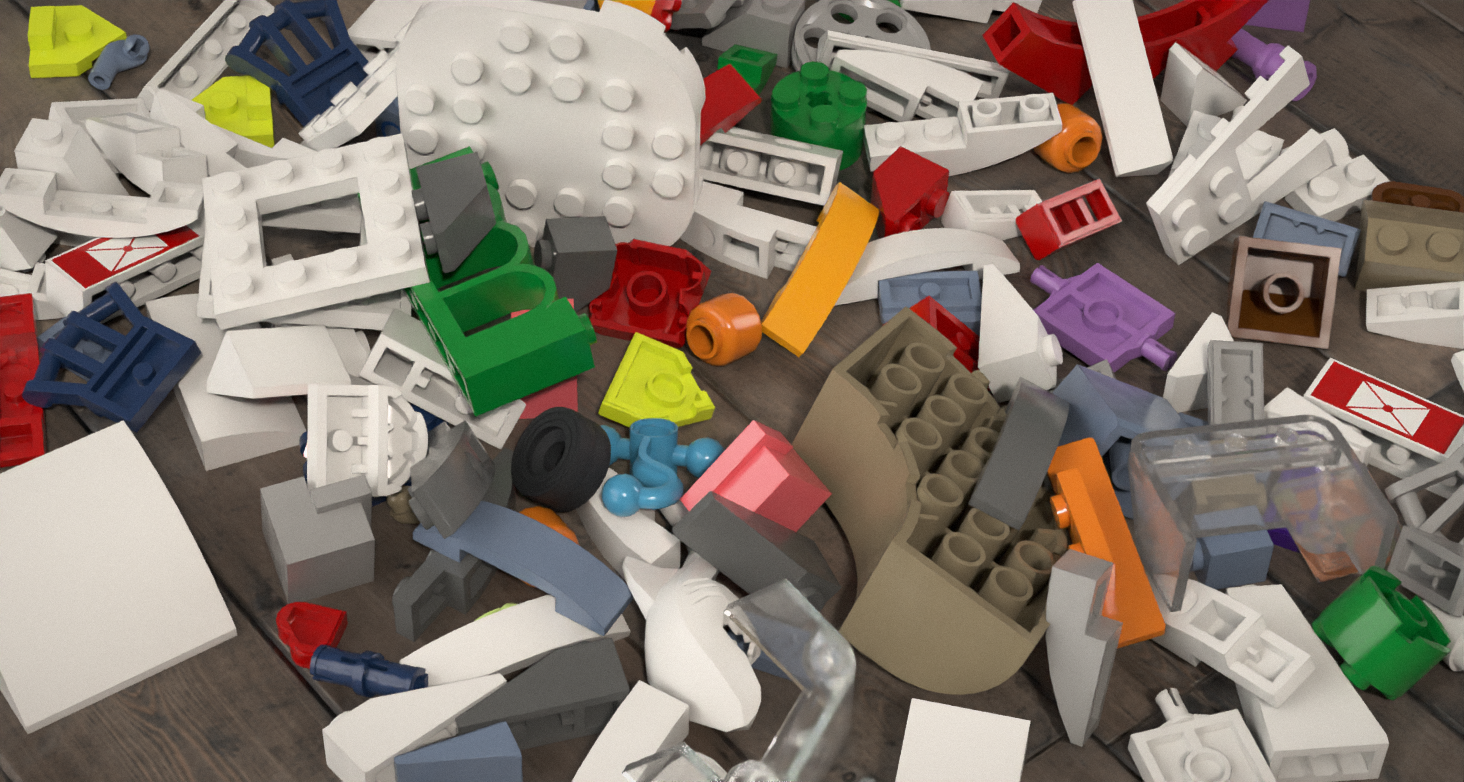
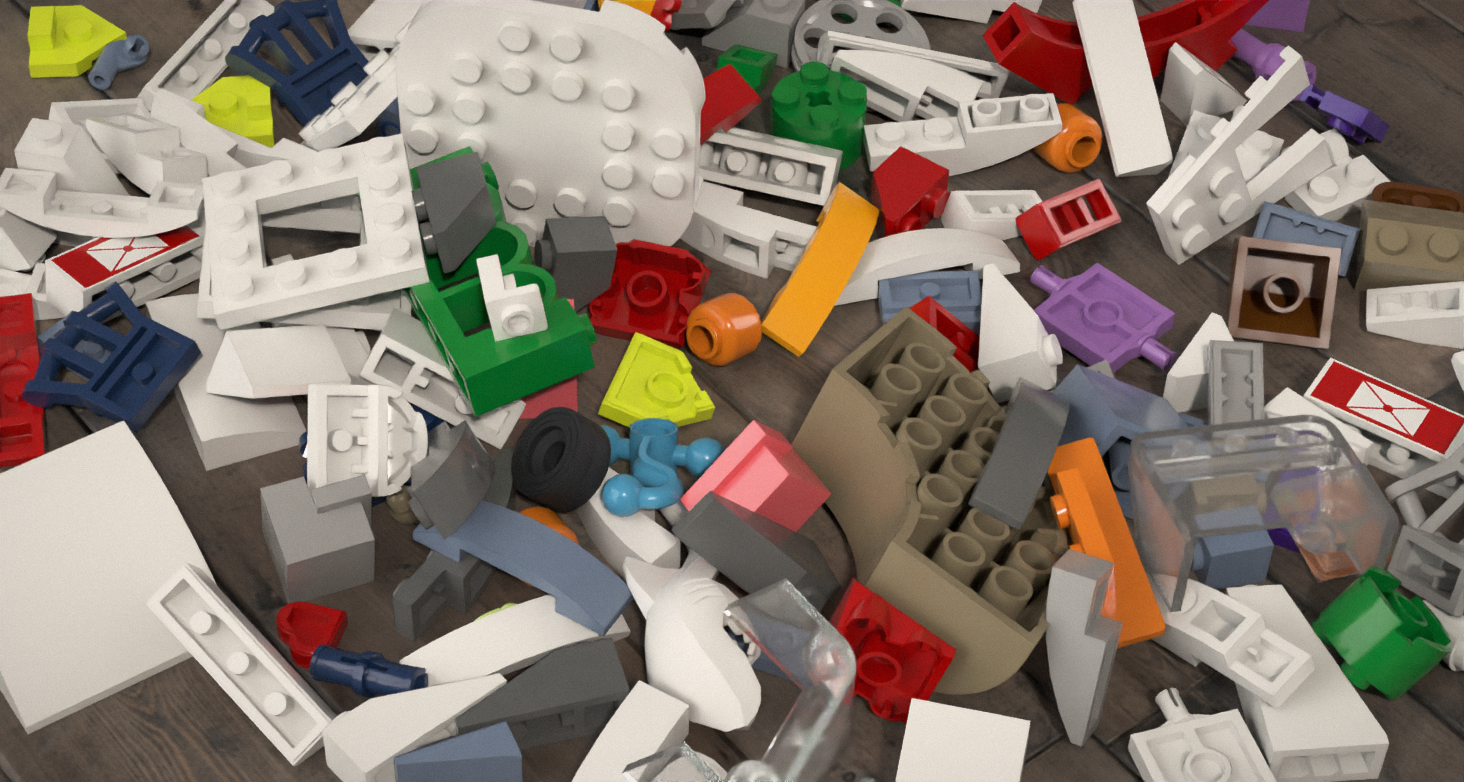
none -> white slope [145,562,337,766]
none -> white bracket [476,254,548,342]
none -> red slope [812,577,957,724]
none -> dark purple plate [1299,82,1390,144]

